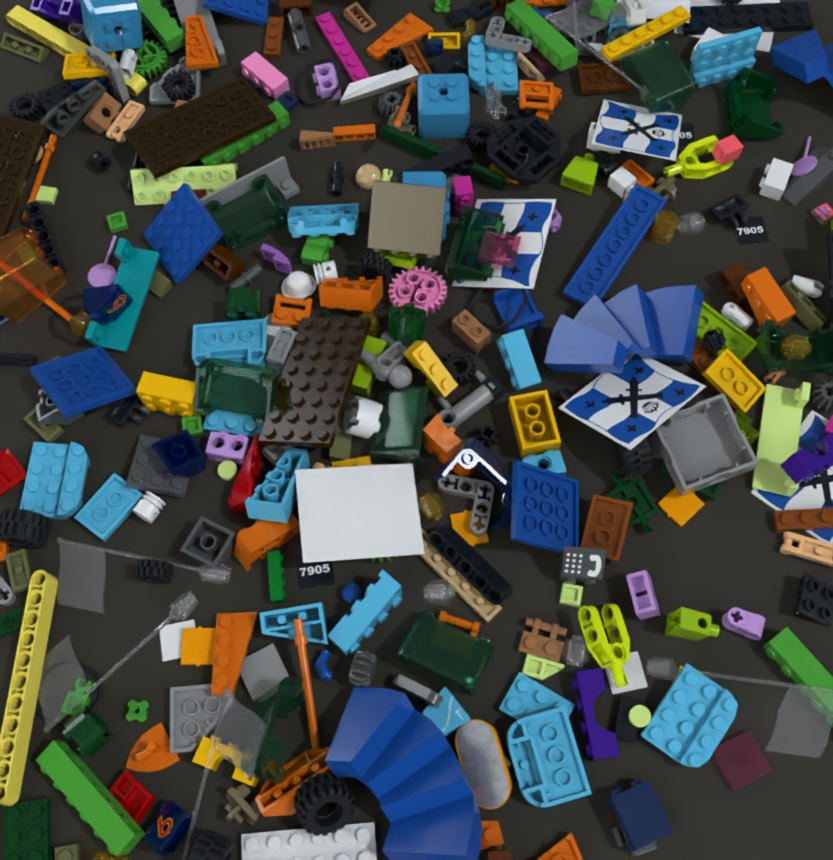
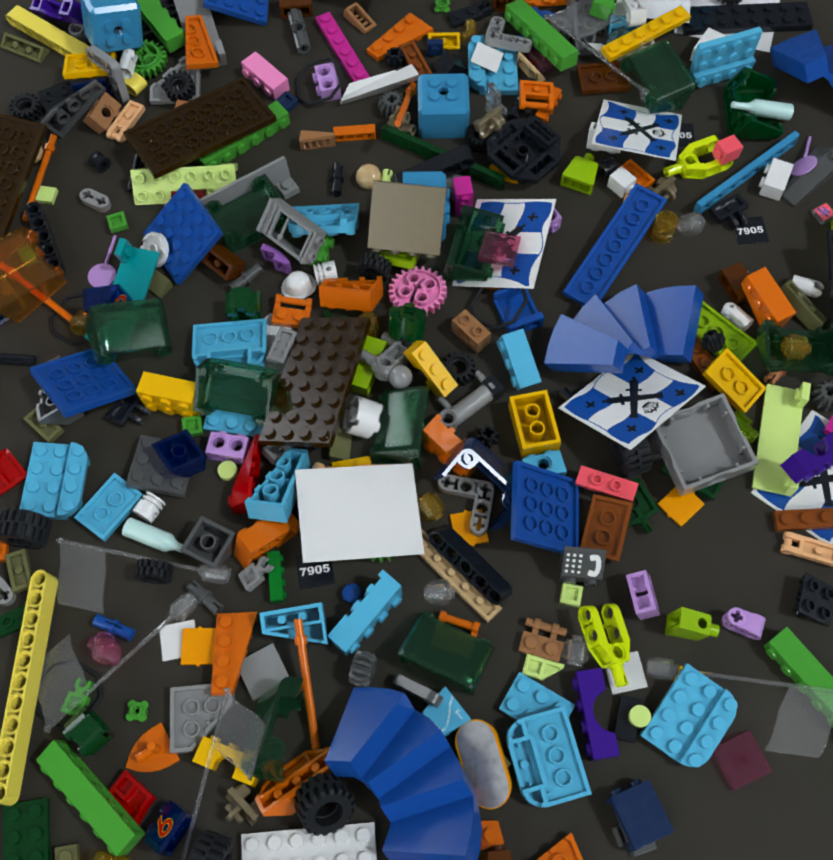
dark orange plate [263,17,285,59] -> none
blue arm [314,649,333,681] -> none
none -> light grey beam [79,188,111,213]
none -> clear green windscreen [85,299,172,364]
none -> clear pink head [87,631,122,667]
none -> blue pin [92,614,136,641]
none -> light aqua piece [122,518,187,555]
none -> white tile [140,232,169,268]
none -> dark grey pin [187,580,224,616]
none -> light grey plate [238,556,274,592]
none -> light grey door [256,198,327,264]
none -> white sticker [471,42,504,73]
none -> dark tan hips [473,107,506,139]
none -> coral plate [575,465,639,503]
none -> dark azure tile [693,131,800,216]
none -> light aqua piece [731,99,794,121]

